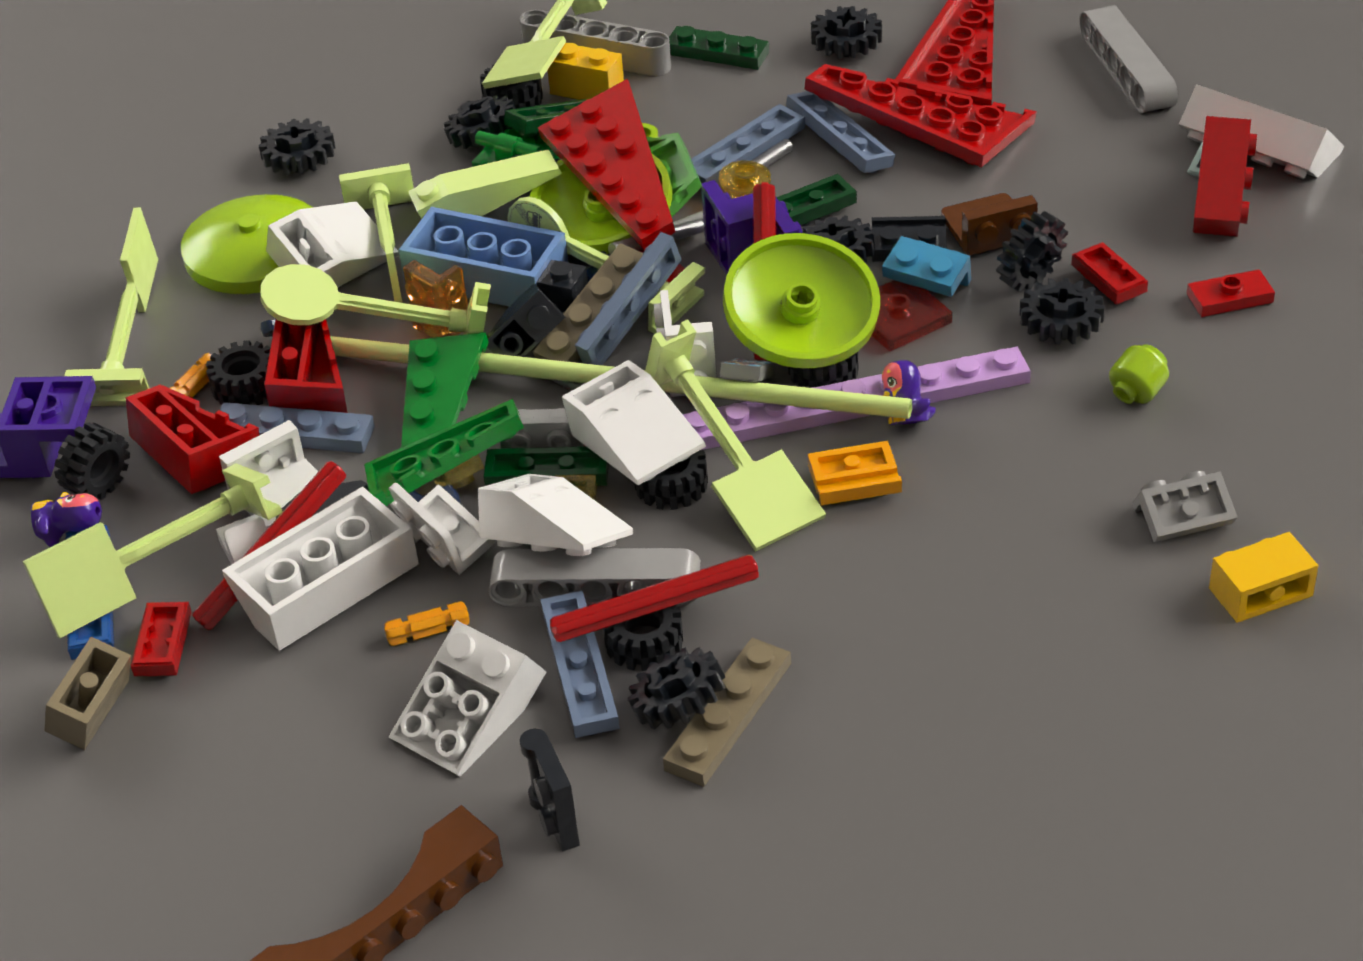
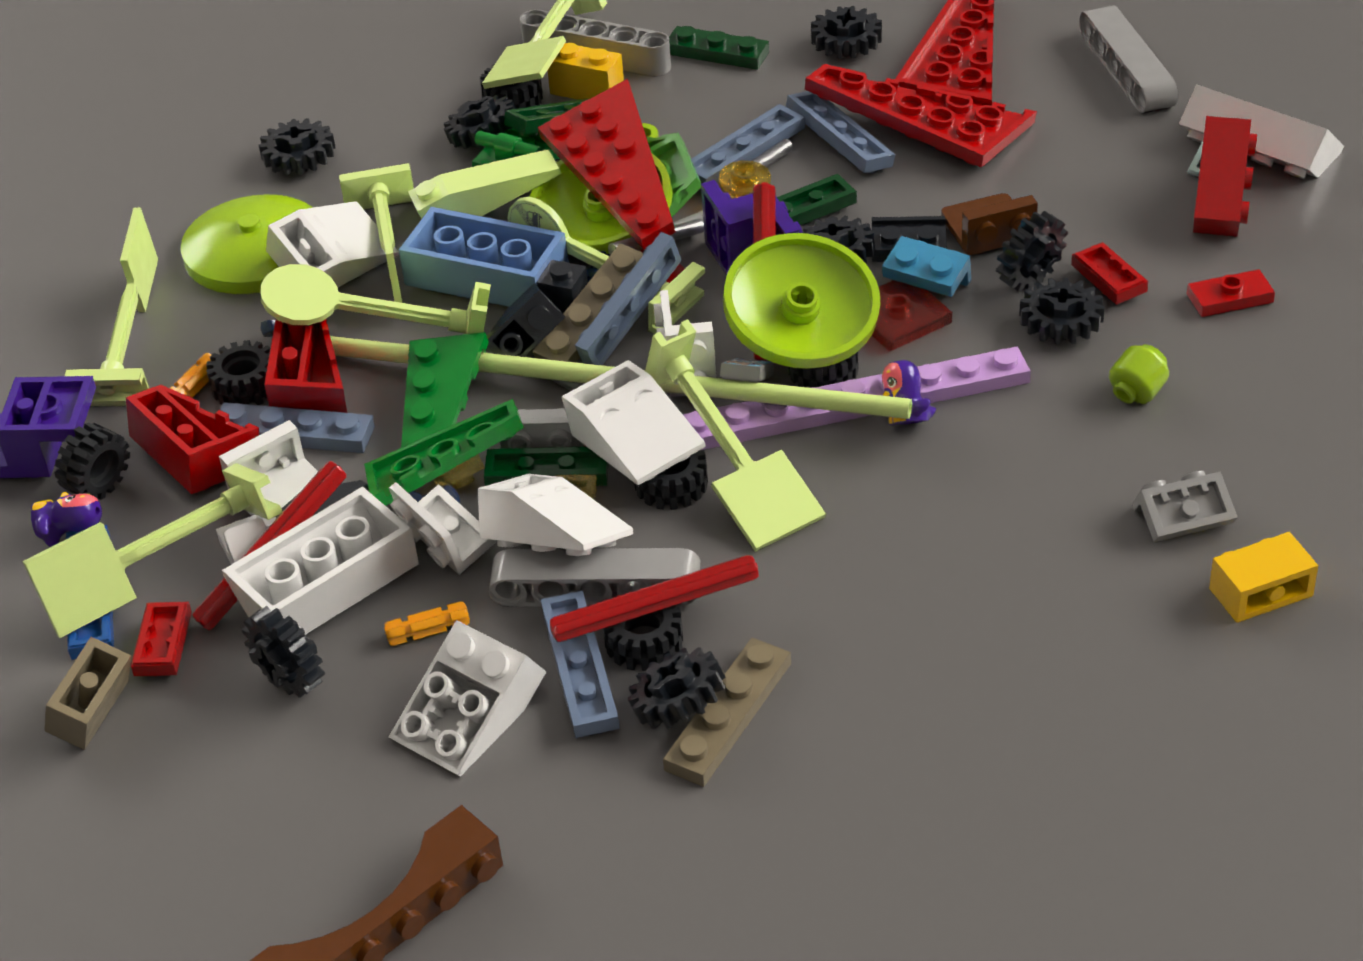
clear orange bracket [403,260,468,338] -> none
black plate [519,728,580,852] -> none
light orange plate [808,441,902,506] -> none
none -> black gear [242,606,325,698]

